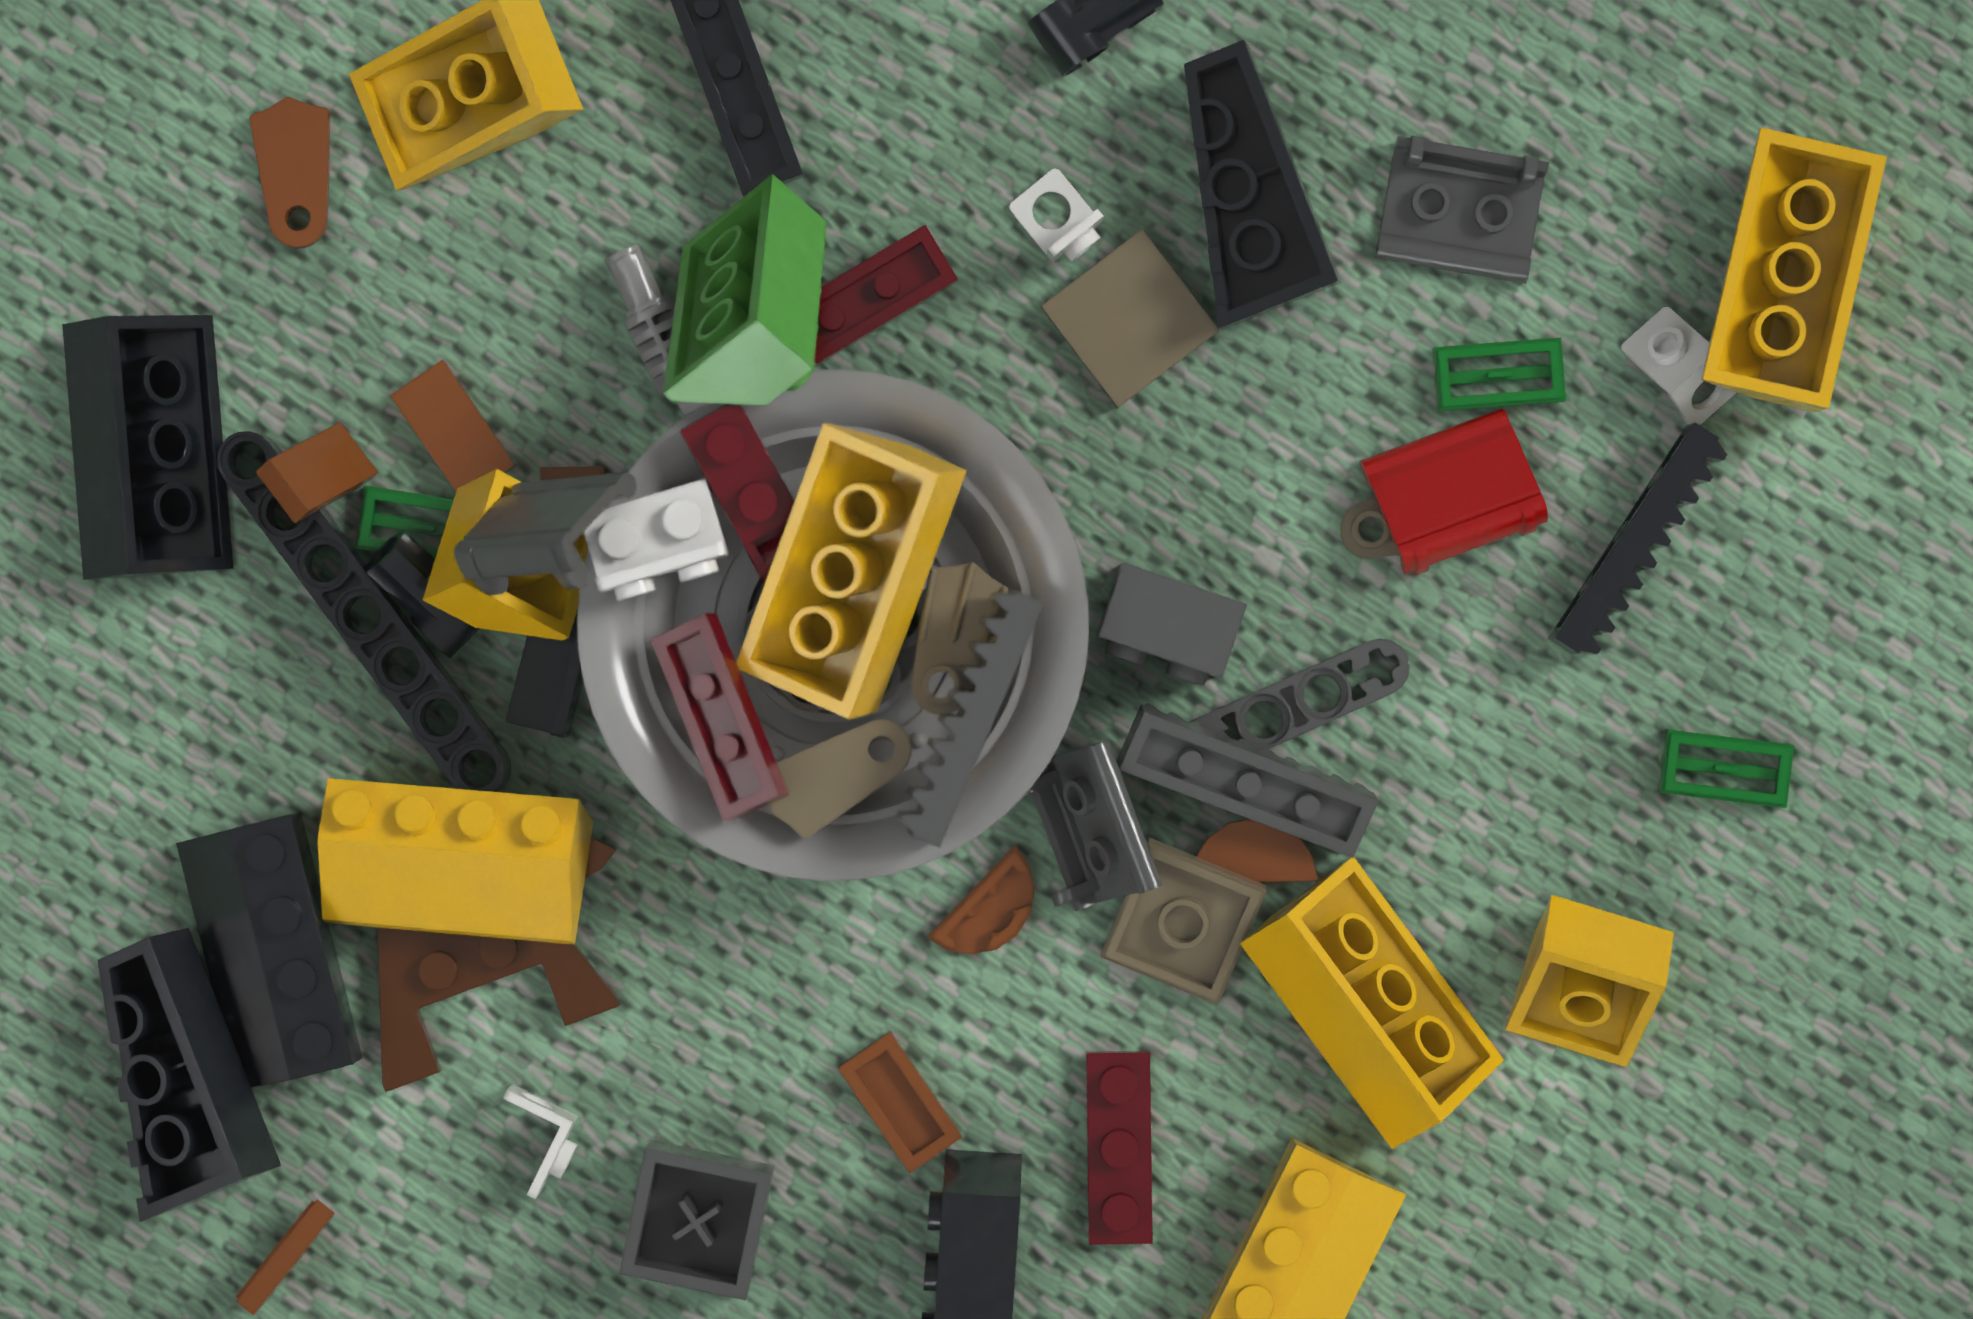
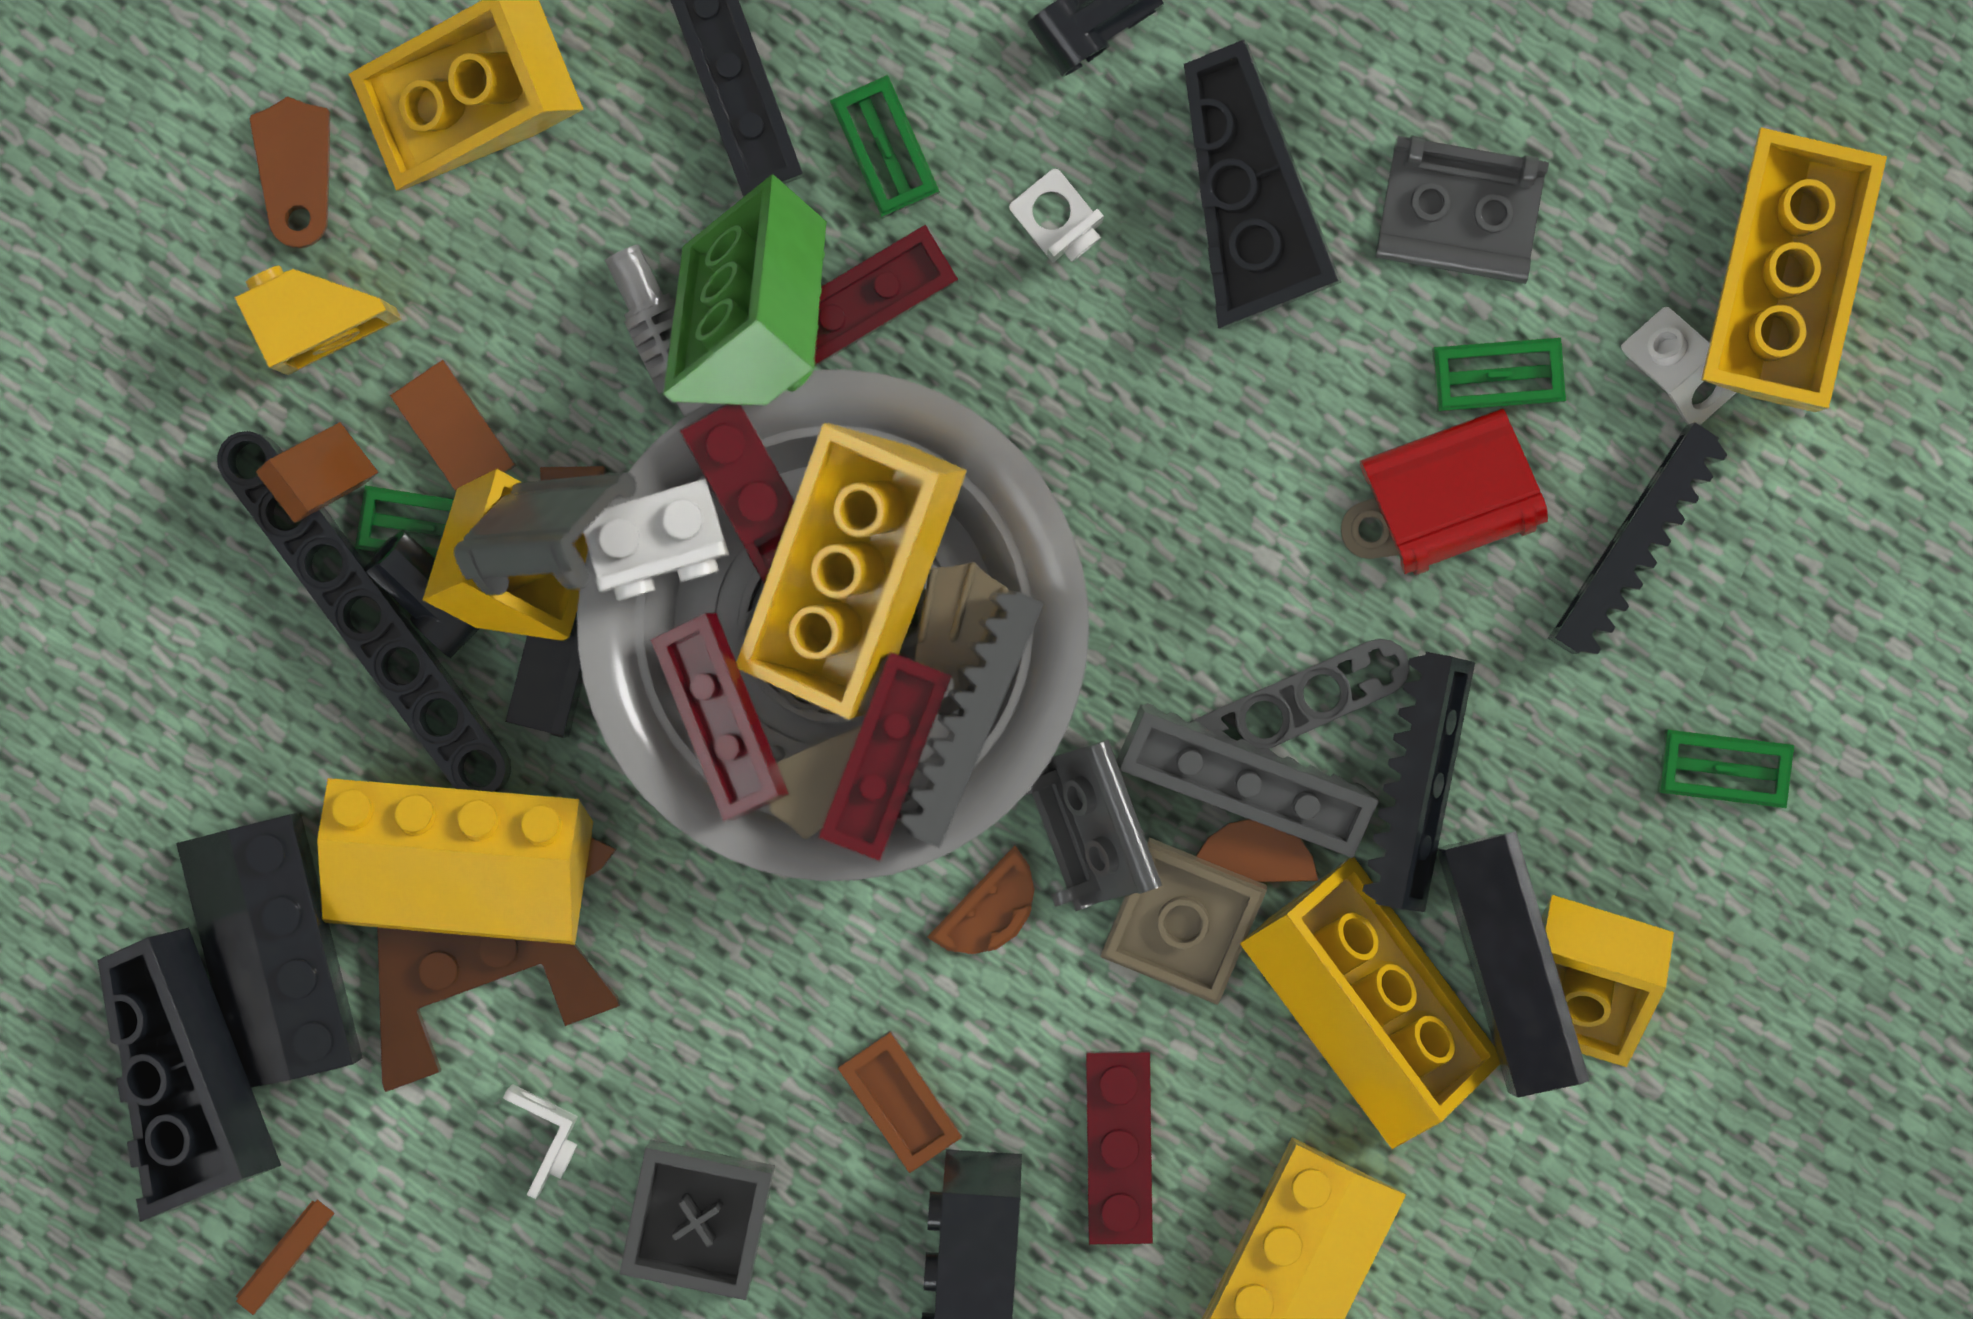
black slope [62,315,234,580] -> none
dark tan tile [1040,229,1219,409] -> none
dark grey brick [1096,562,1247,686] -> none
none -> yellow slope [234,265,401,375]
none -> dark red plate [818,652,952,862]
none -> green tile [830,75,940,219]
none -> black gear [1362,652,1475,912]
none -> black slope [1437,831,1590,1098]

